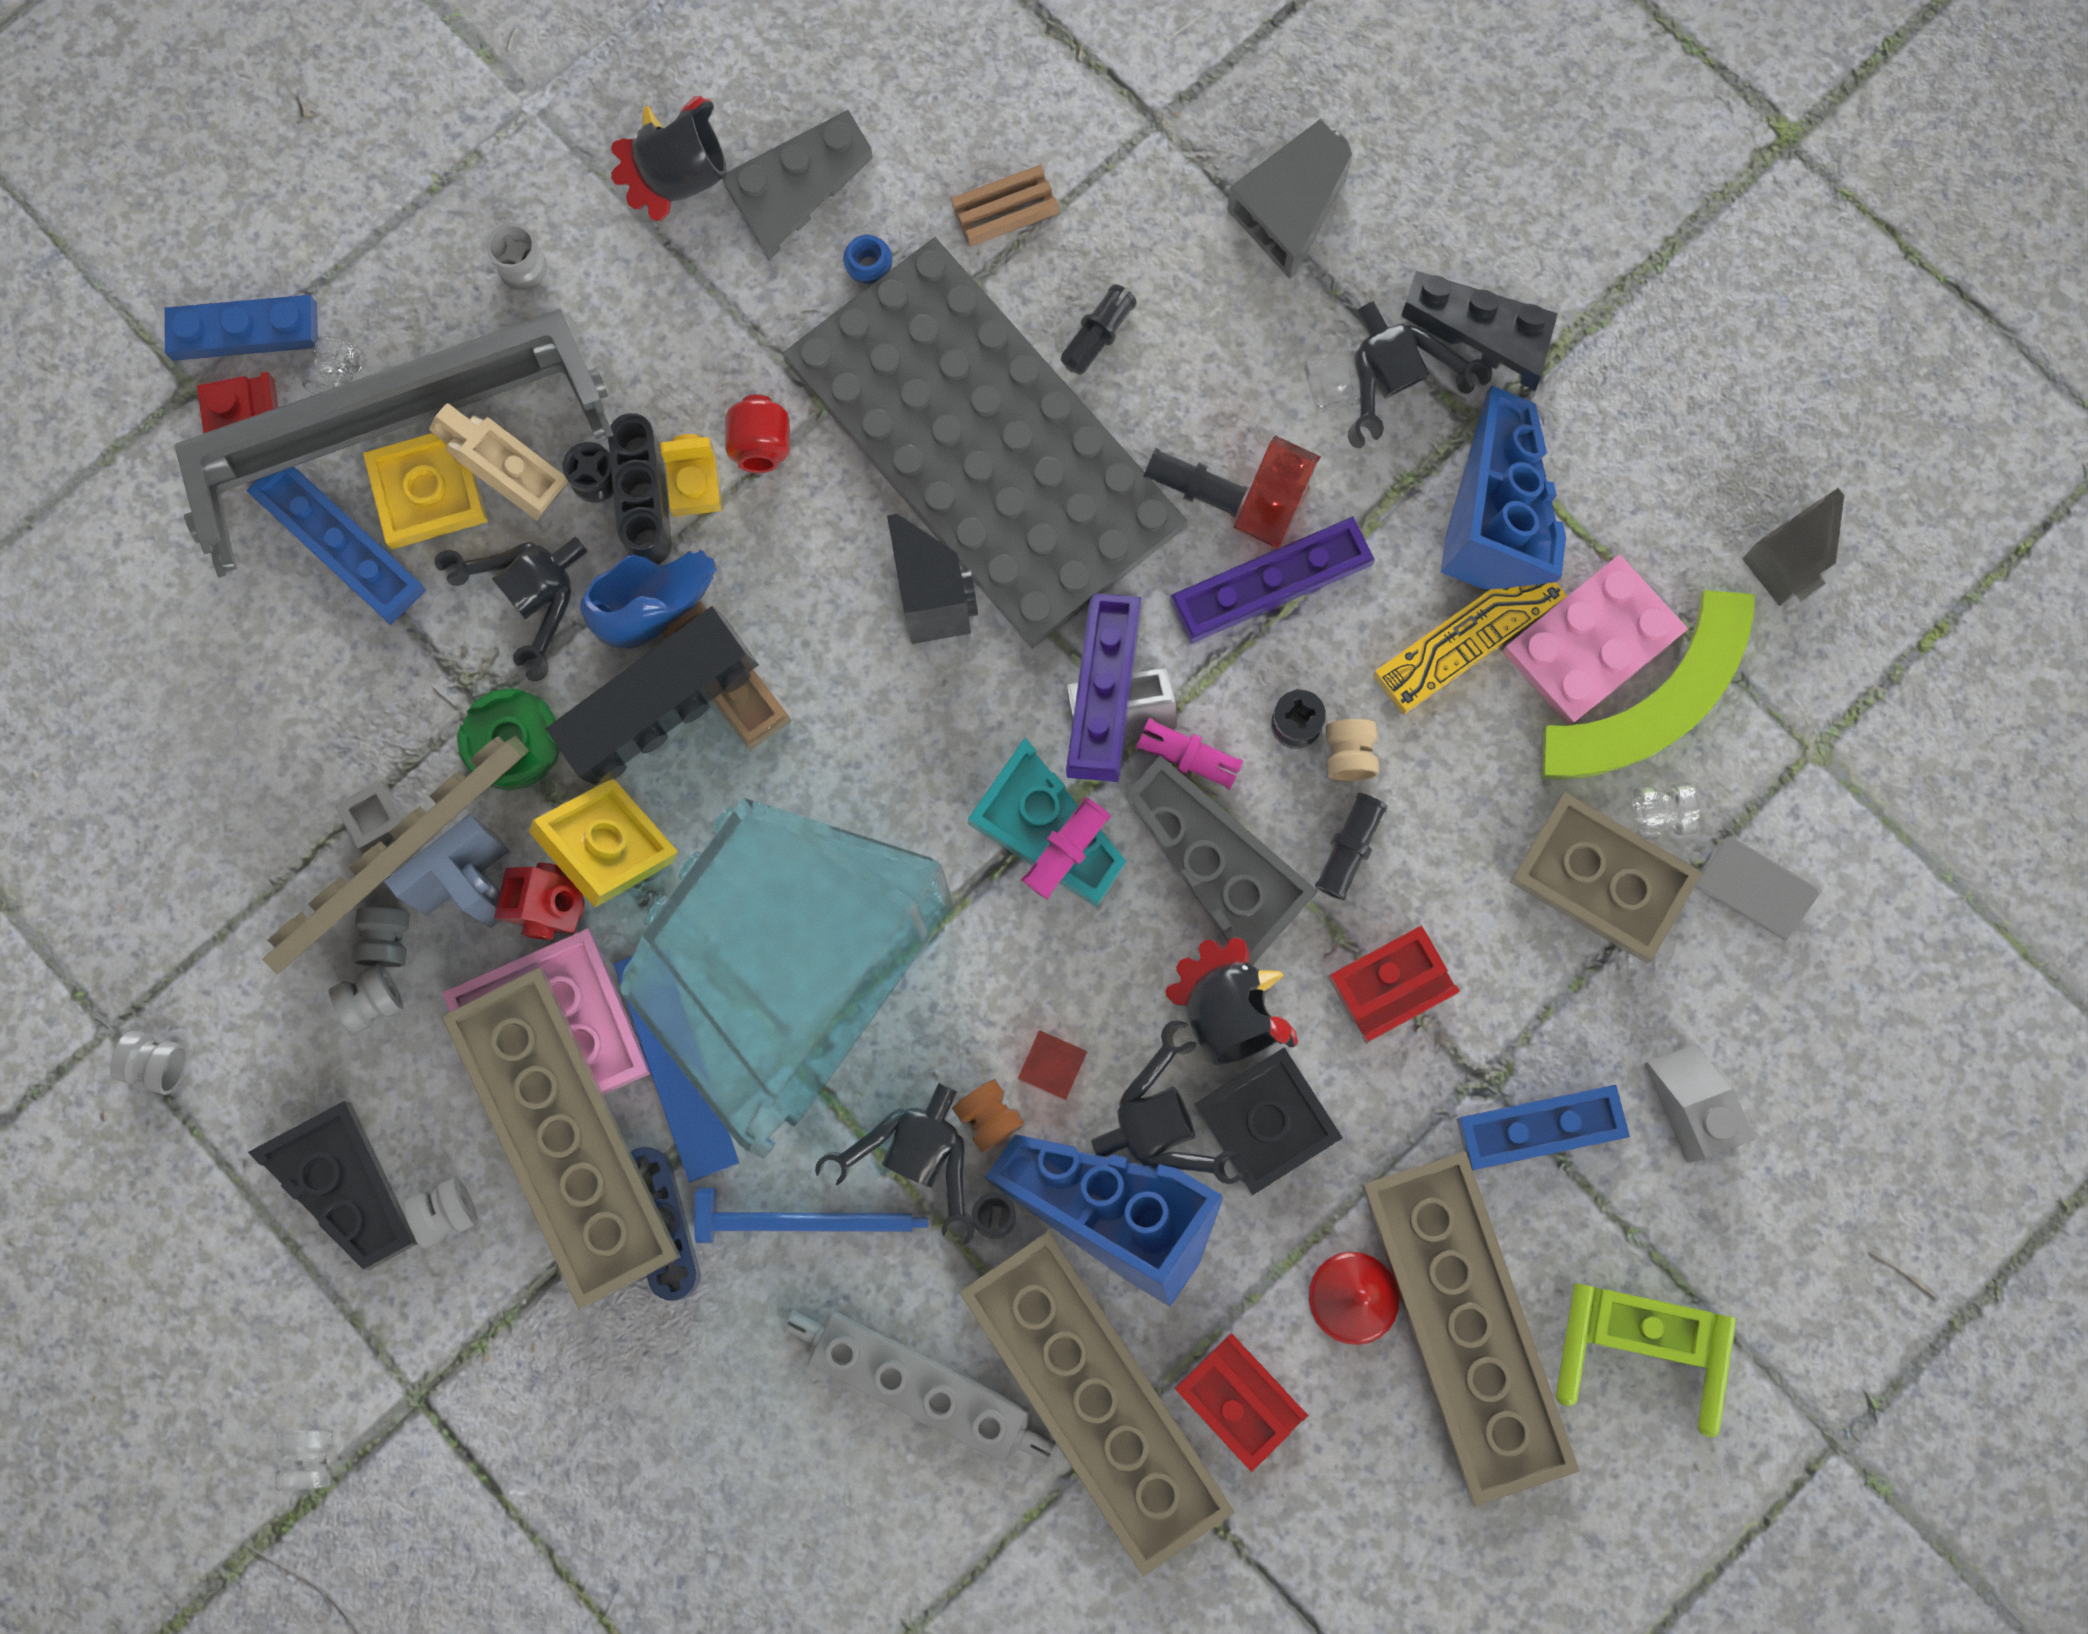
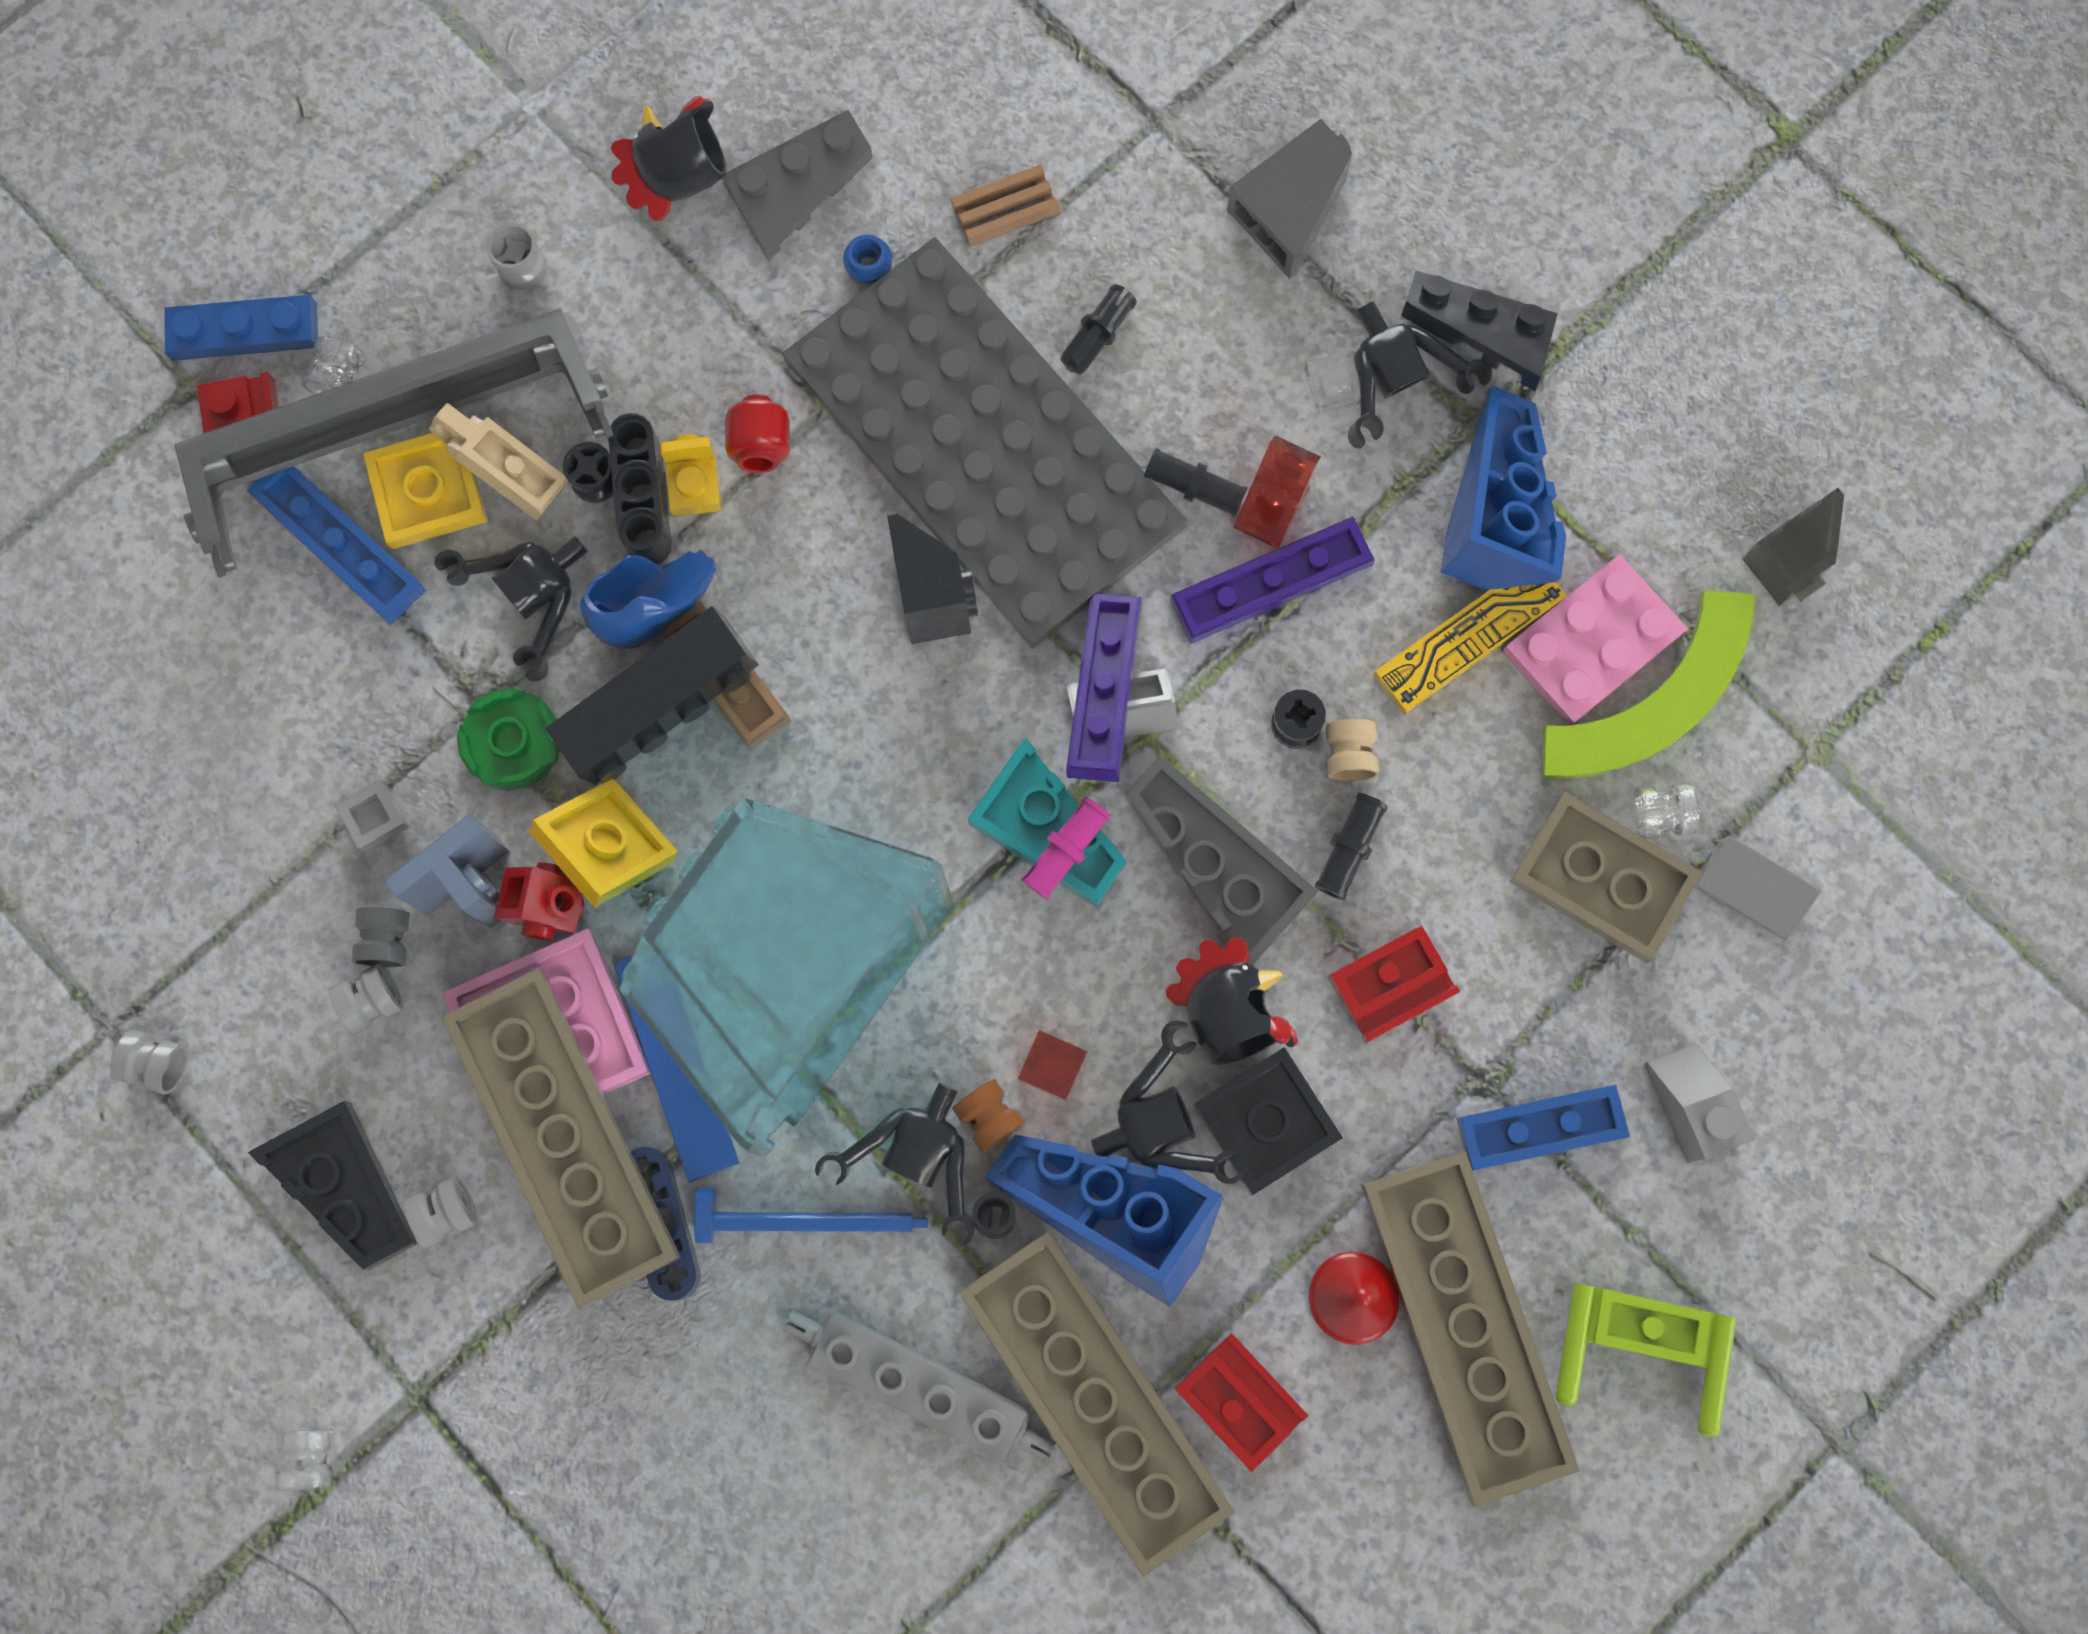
dark tan plate [262,735,530,975] -> none
dark pink pin [1136,718,1243,790] -> none

